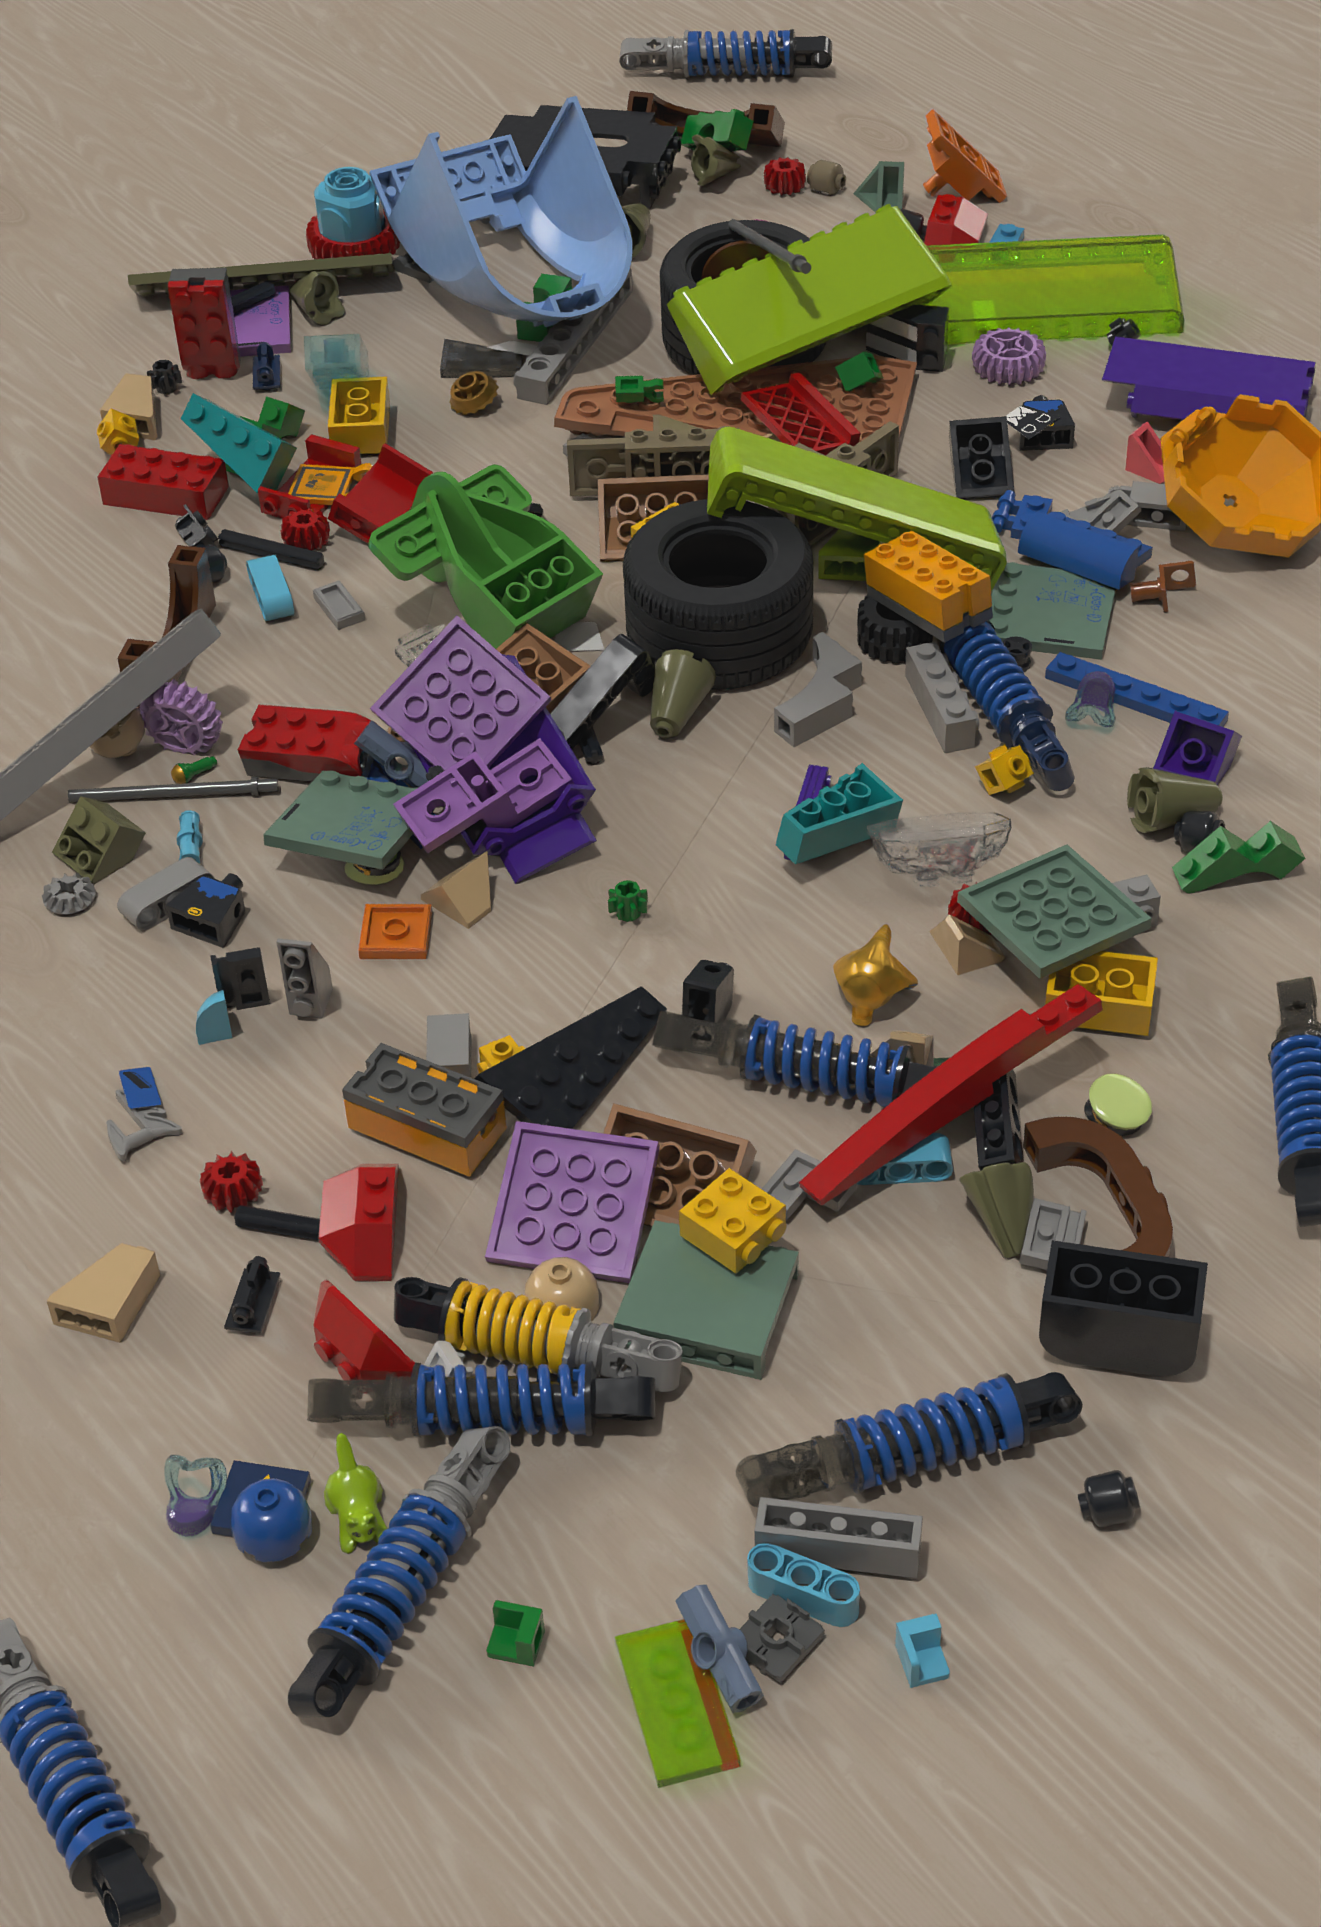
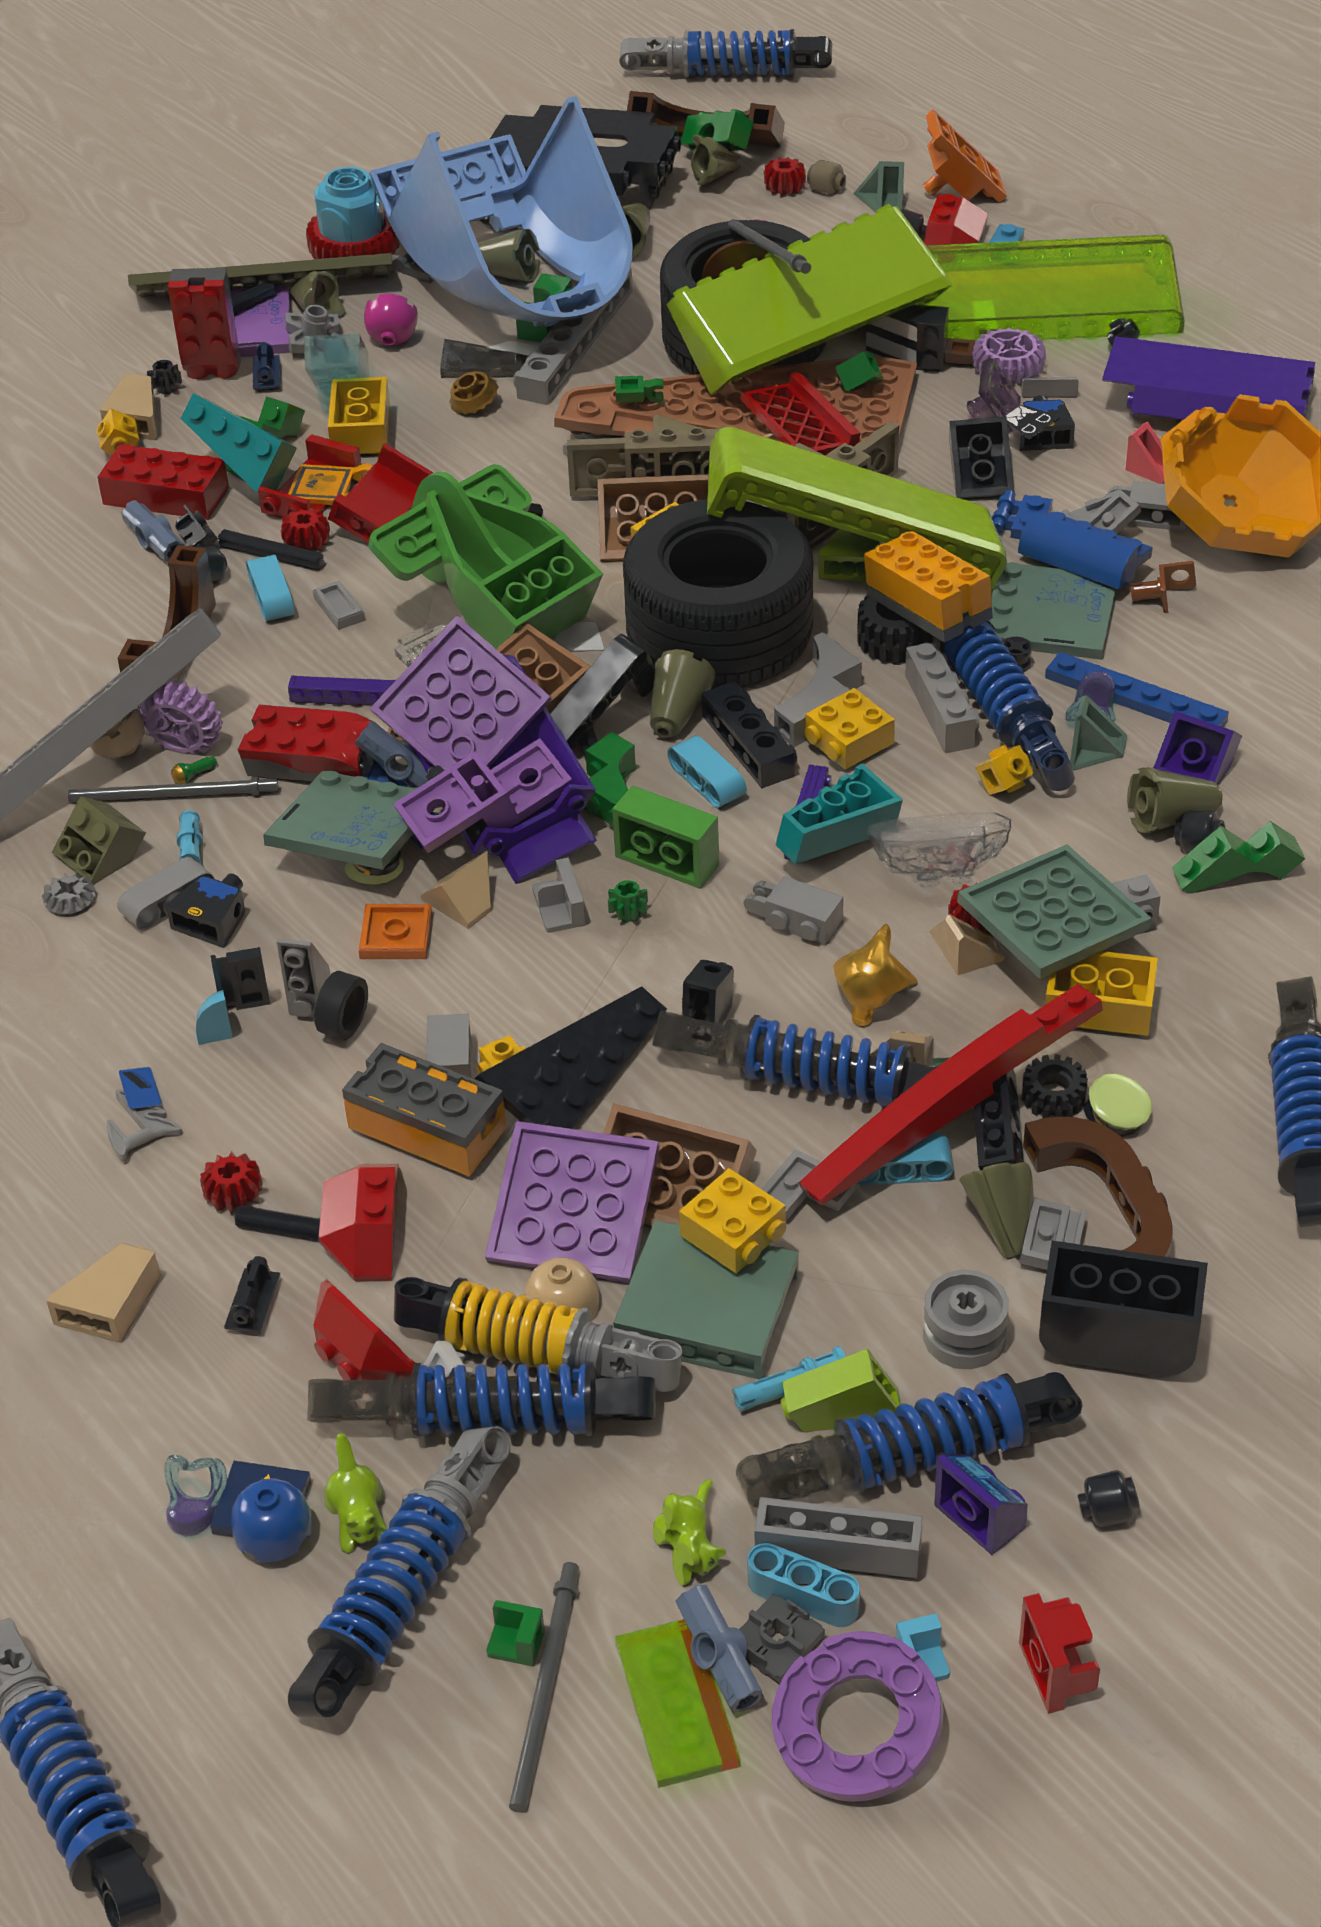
none -> sand blue piece [121,500,185,561]
none -> light grey plant [284,305,344,354]
none -> dark purple piece [288,675,396,705]
none -> black tyre [314,970,368,1040]
none -> dark pink cylinder [364,294,418,346]
none -> olive cone [478,229,540,282]
none -> dark grey bar [509,1562,579,1812]
none -> light grey panel [532,858,585,933]
none -> green arch [585,732,636,827]
none -> bright green brick [612,785,719,889]
none -> lime animal [653,1479,726,1585]
none -> medium azure beam [667,735,747,808]
none -> black brick [702,681,797,789]
none -> medium azure pin [732,1346,846,1412]
none -> light grey hinge [743,876,843,946]
none -> medium lavender plate [772,1631,943,1801]
none -> lime slope [781,1348,901,1432]
none -> yellow brick [804,688,895,770]
none -> light grey wheel [923,1270,1009,1370]
none -> dark purple slope [934,1454,1028,1555]
none -> reddish brown plate [945,338,975,365]
none -> clear purple tile [967,357,1021,434]
none -> red panel [1019,1593,1100,1714]
none -> light grey slope [1021,377,1079,397]
none -> black tyre [1022,1054,1088,1119]
none -> sand green slope [1070,695,1127,771]

